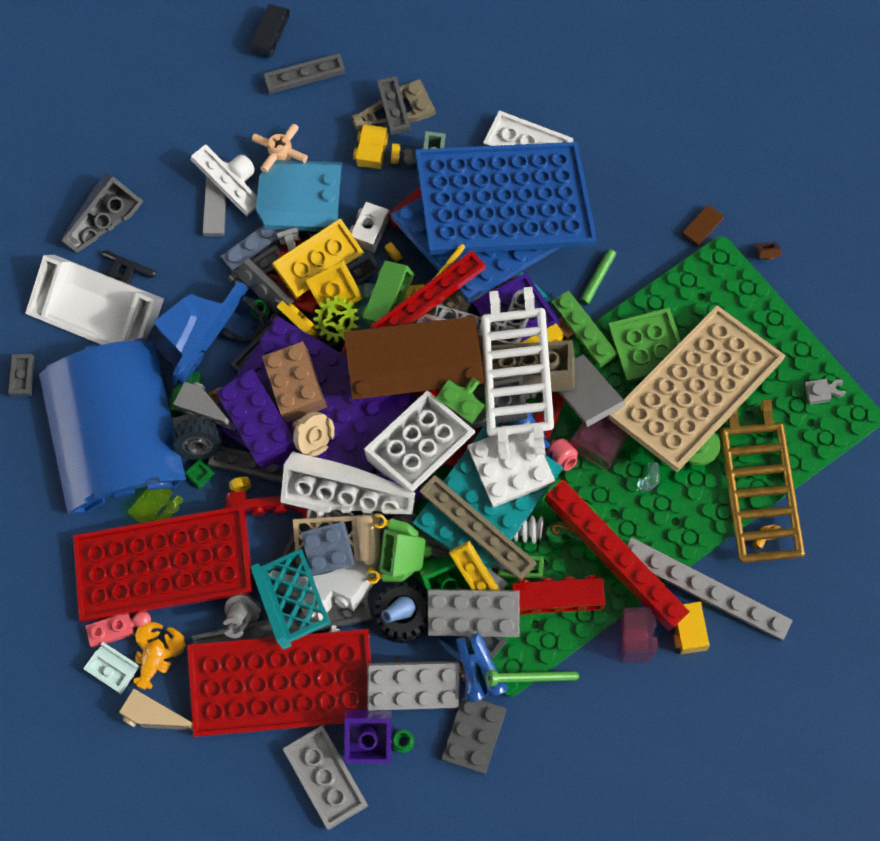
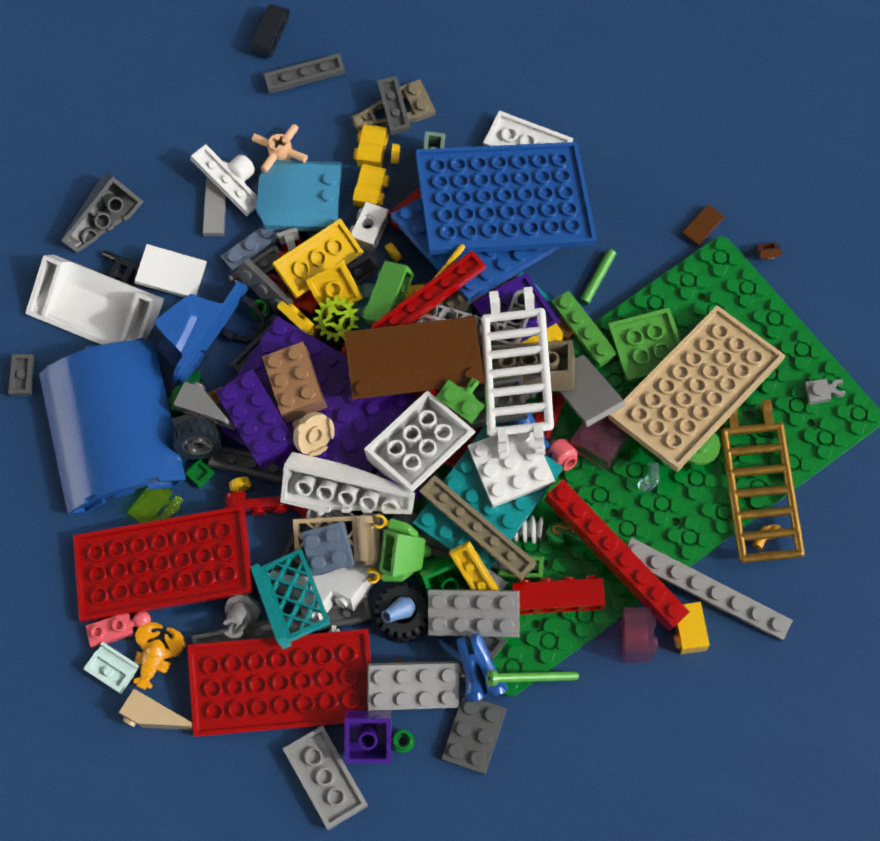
dark grey hinge [402,149,416,166] -> none
none -> white tile [135,244,207,298]
none -> yellow brick [353,164,390,208]

